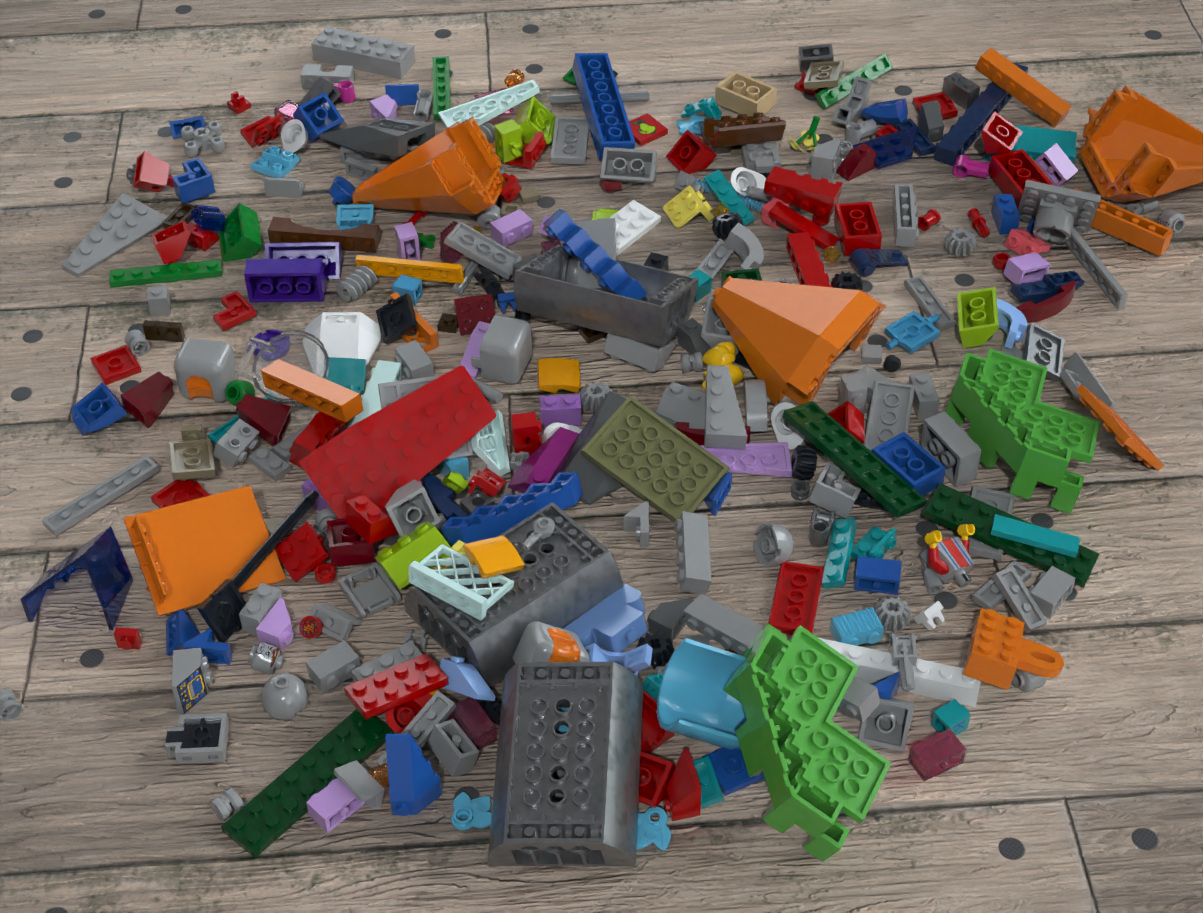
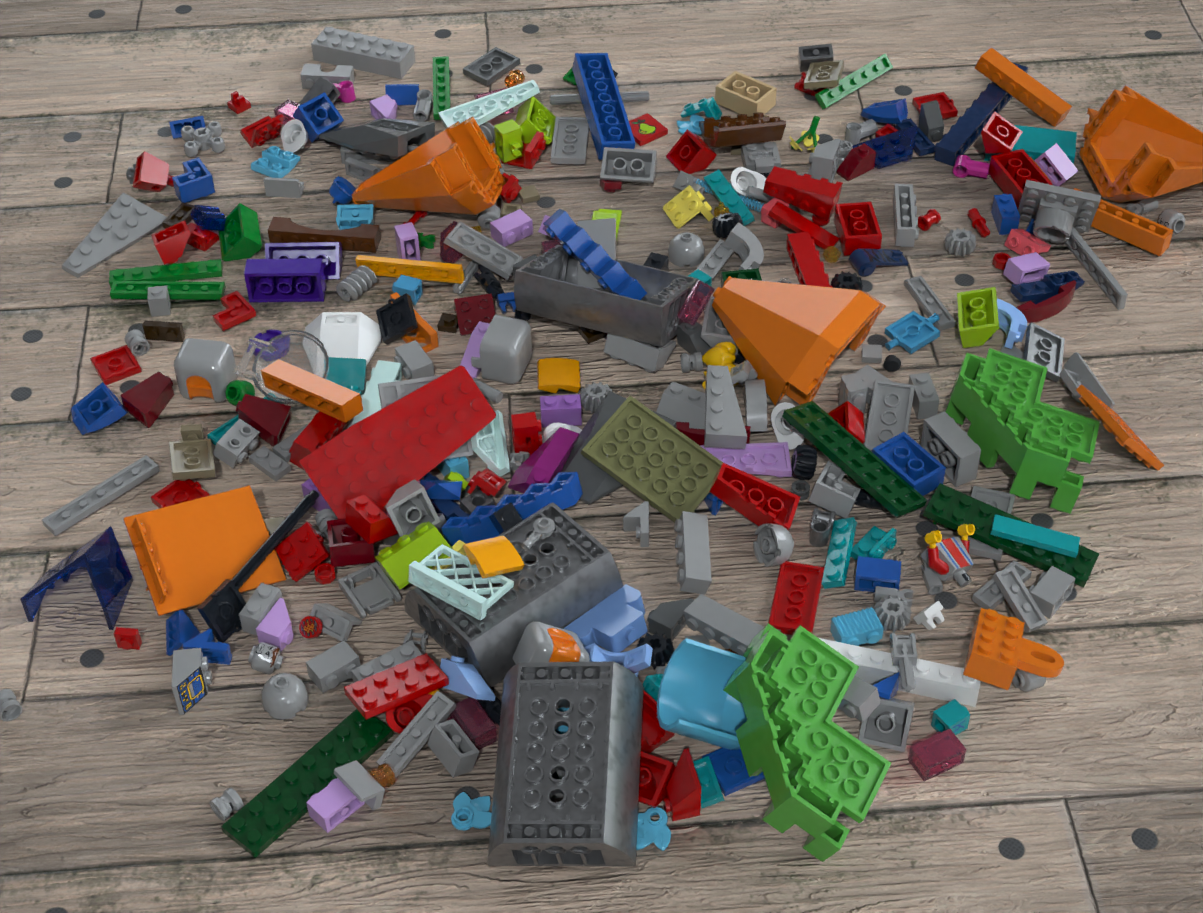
piece [165,713,230,764] -> none
blue wedge [385,734,442,816] -> none
white plate [610,200,661,256] -> none
light grey arch [832,76,873,125] -> none
flat silver brick [942,72,980,109] -> none
none -> green plate [110,281,226,300]
none -> blue slope [420,479,462,500]
none -> dark grey plate [463,47,520,86]
none -> black brick [489,502,522,534]
none -> light grey cylinder [668,232,705,267]
none -> clear pink brick [678,280,714,325]
none -> red wedge [709,463,800,531]
none -> light grey bracket [730,360,758,385]
none -> light grey bar [874,586,913,607]

